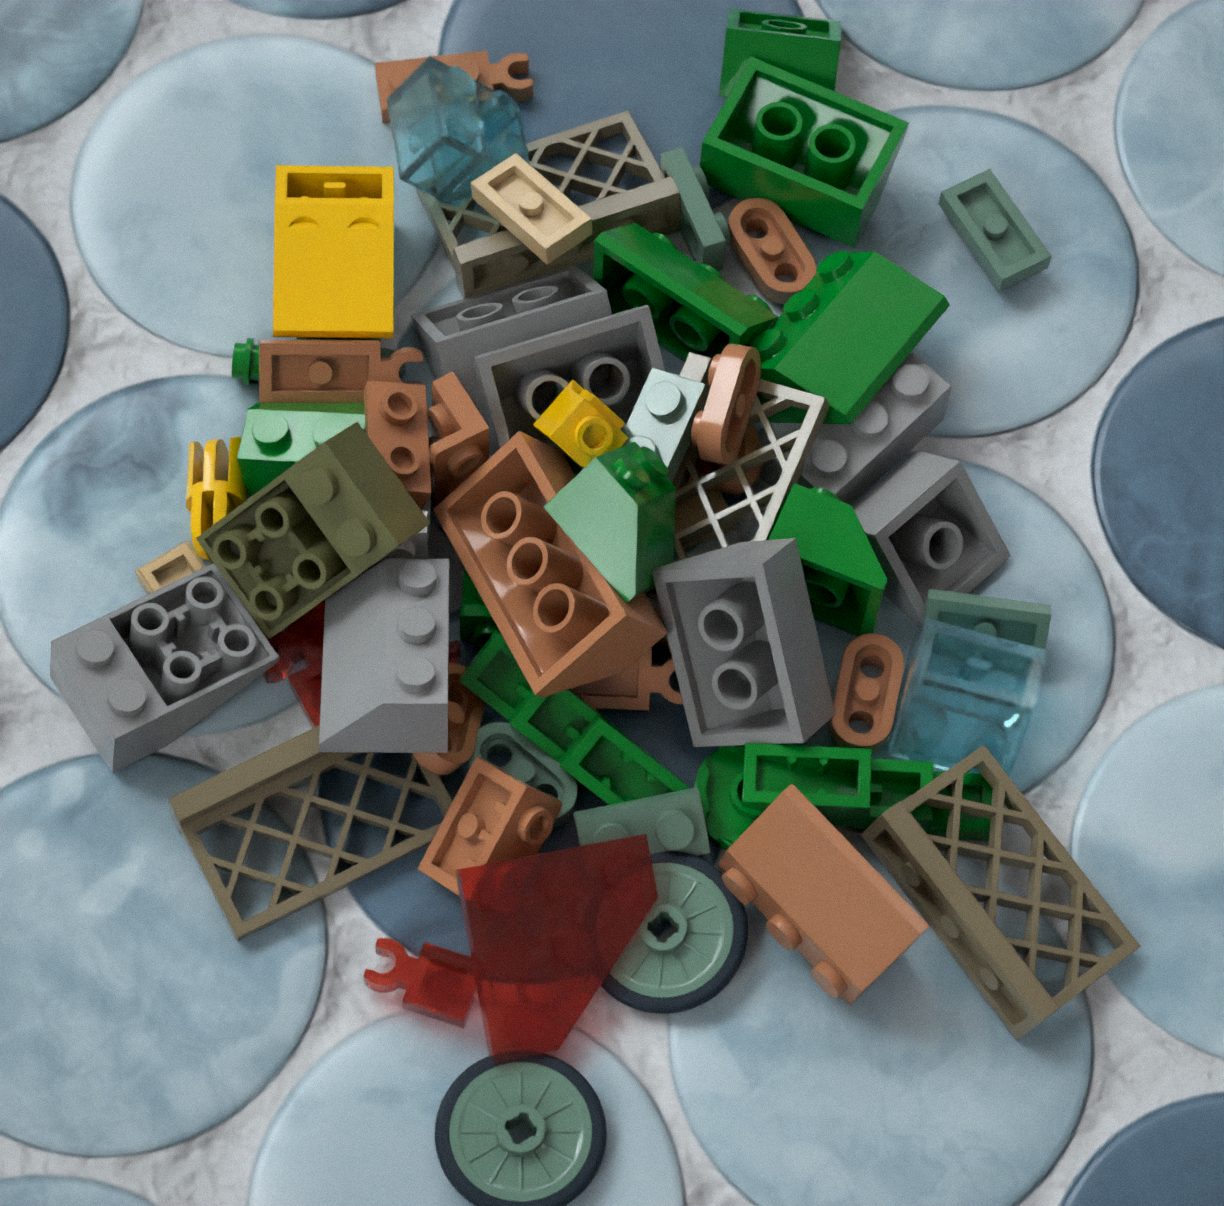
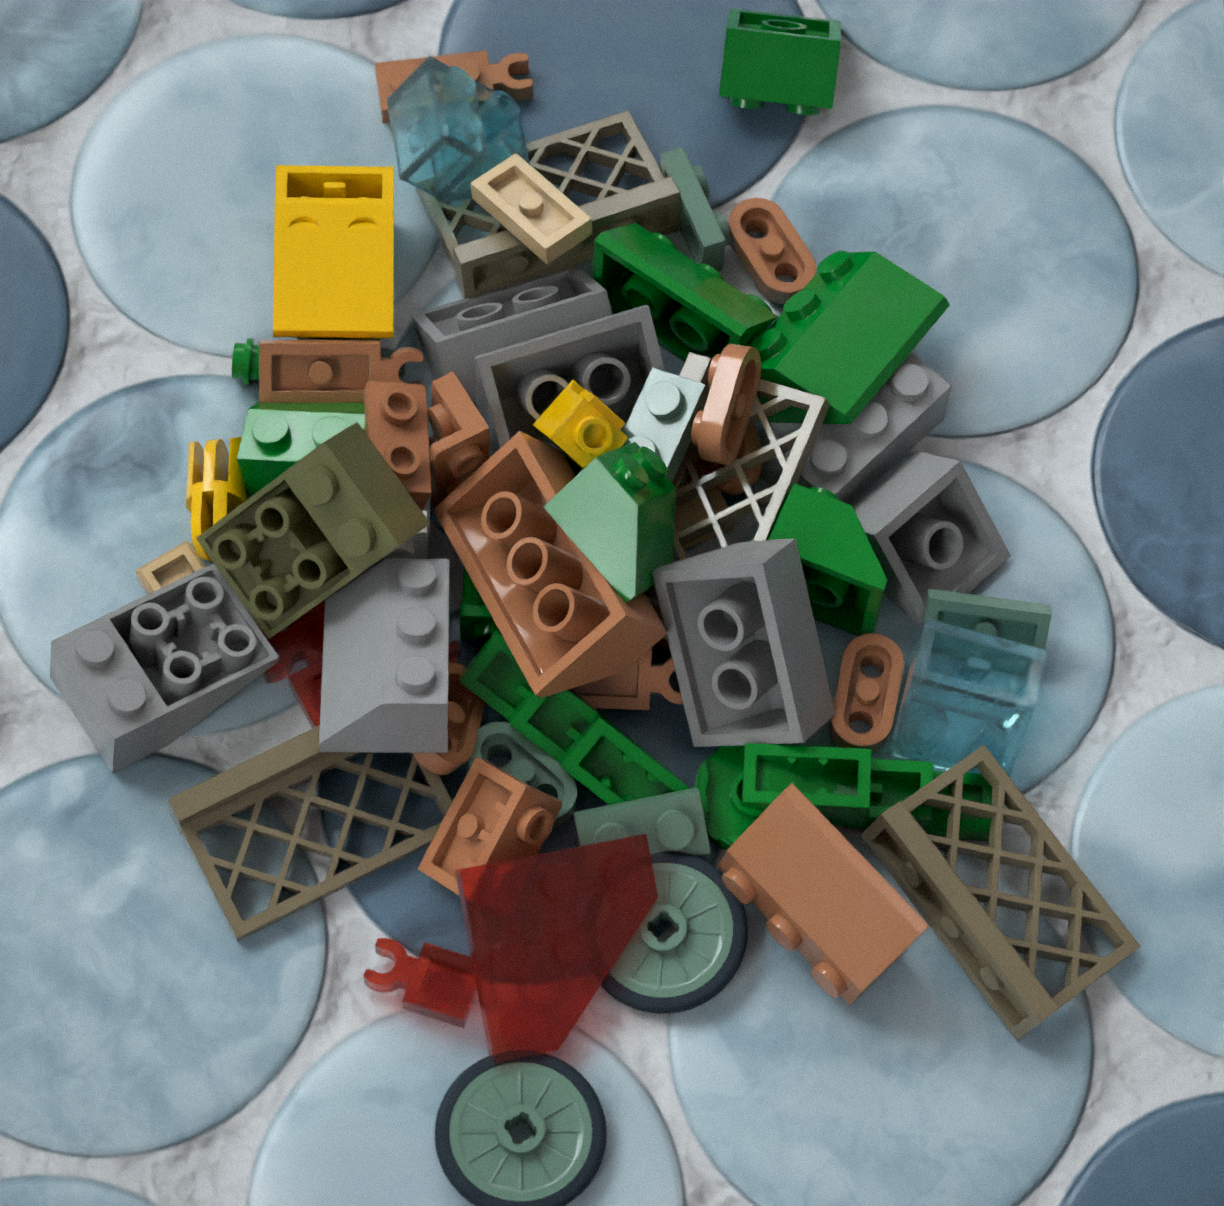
green slope [699,57,909,248] -> none
sand green plate [938,169,1052,292] -> none

